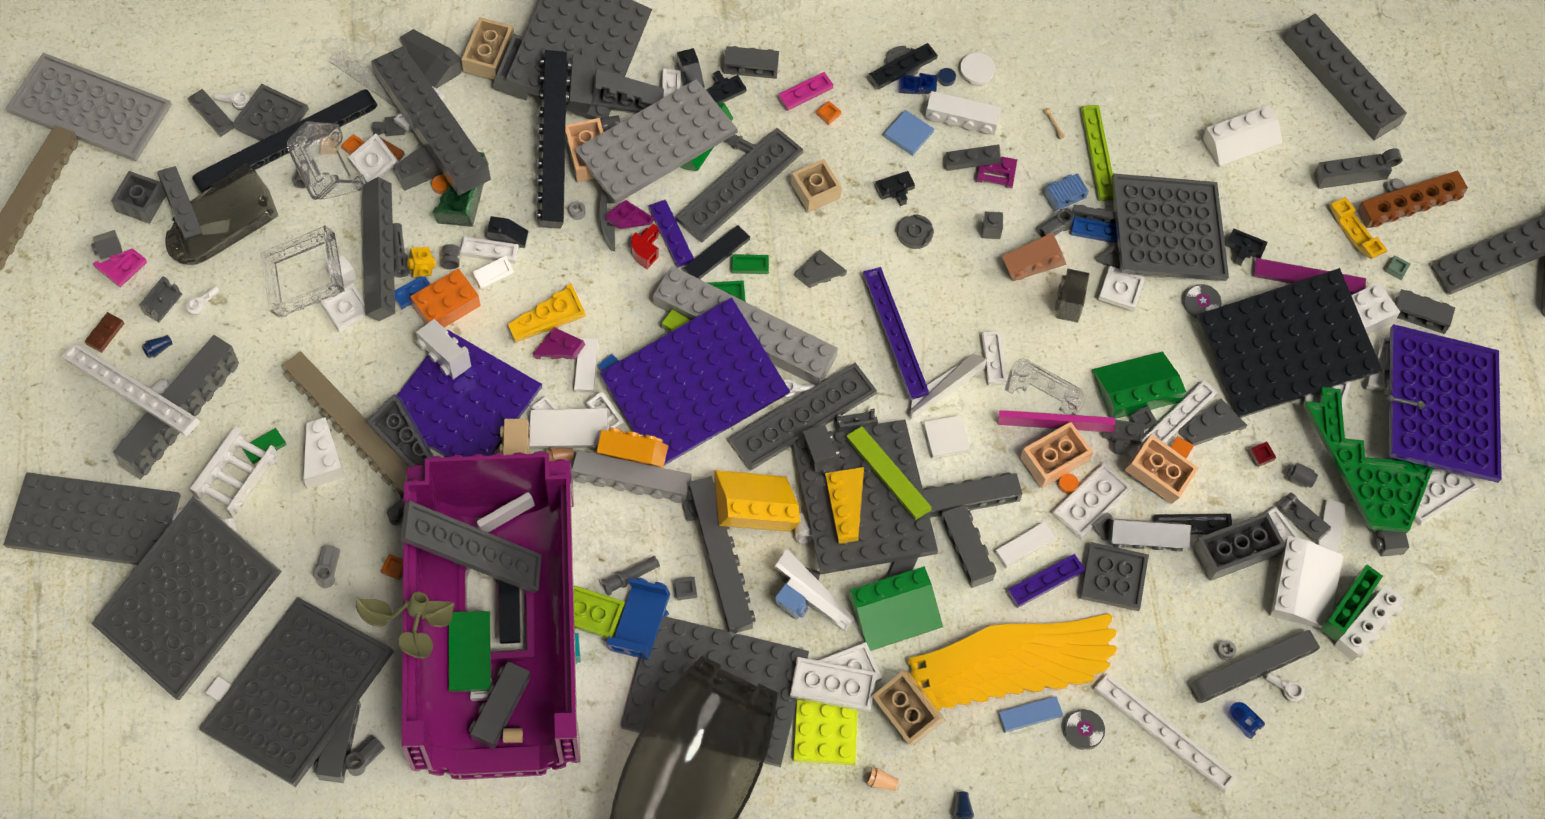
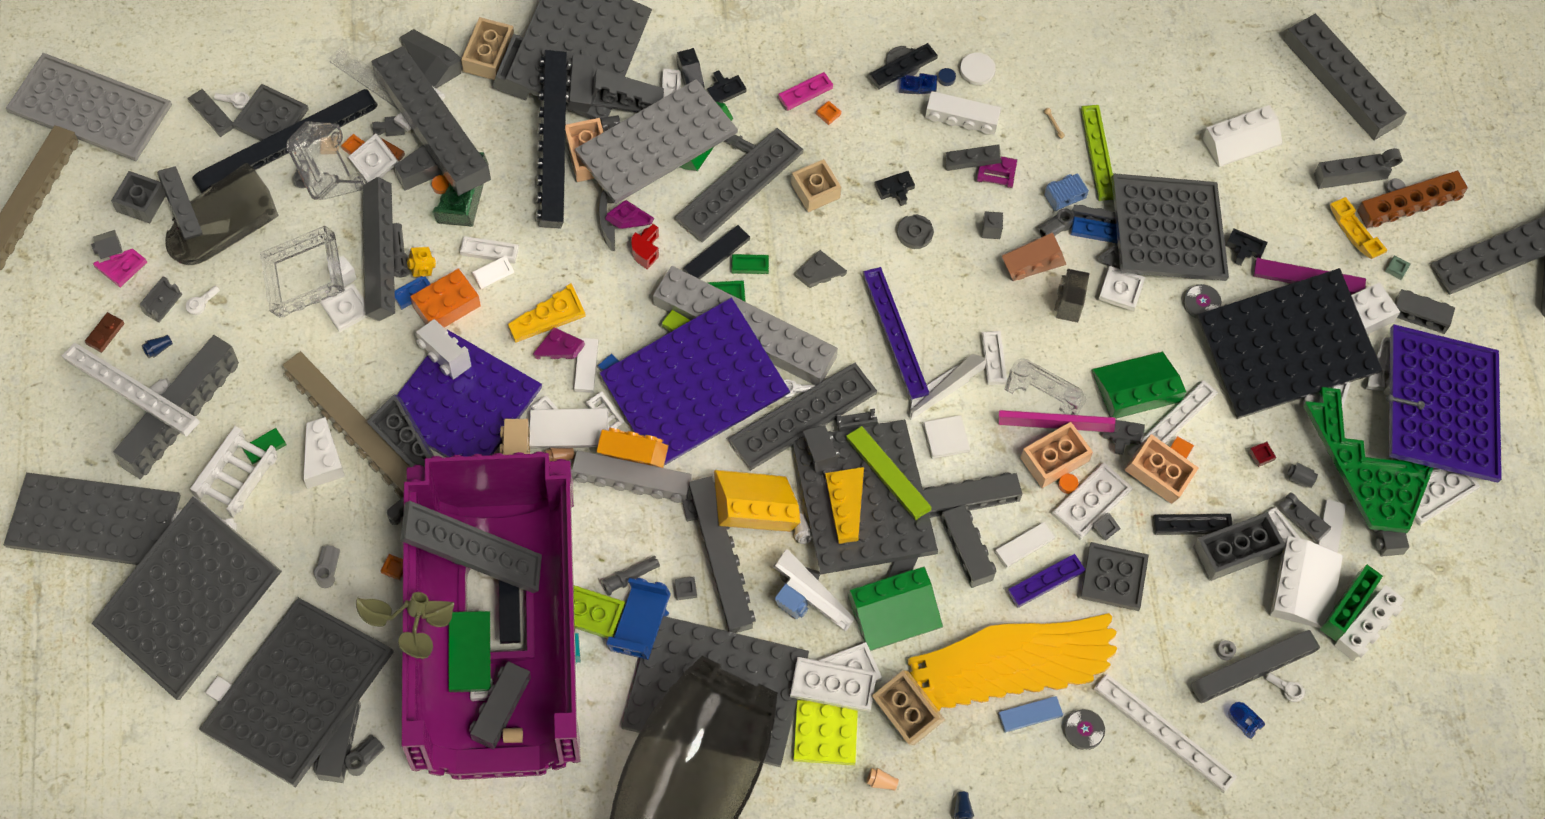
dark grey wheel [441,244,460,270] -> none
white tile [477,492,535,533] -> none
black slope [487,216,529,248] -> none
light grey bush [569,202,586,220] -> none
dark purple plate [649,199,694,268] -> none
dark grey brick [724,46,779,79] -> none
medium blue tile [884,110,934,156] -> none
brick [1107,518,1191,551] -> none
dark grey plate [1131,406,1158,431] -> none
dark grey wing [1179,399,1247,446] -> none

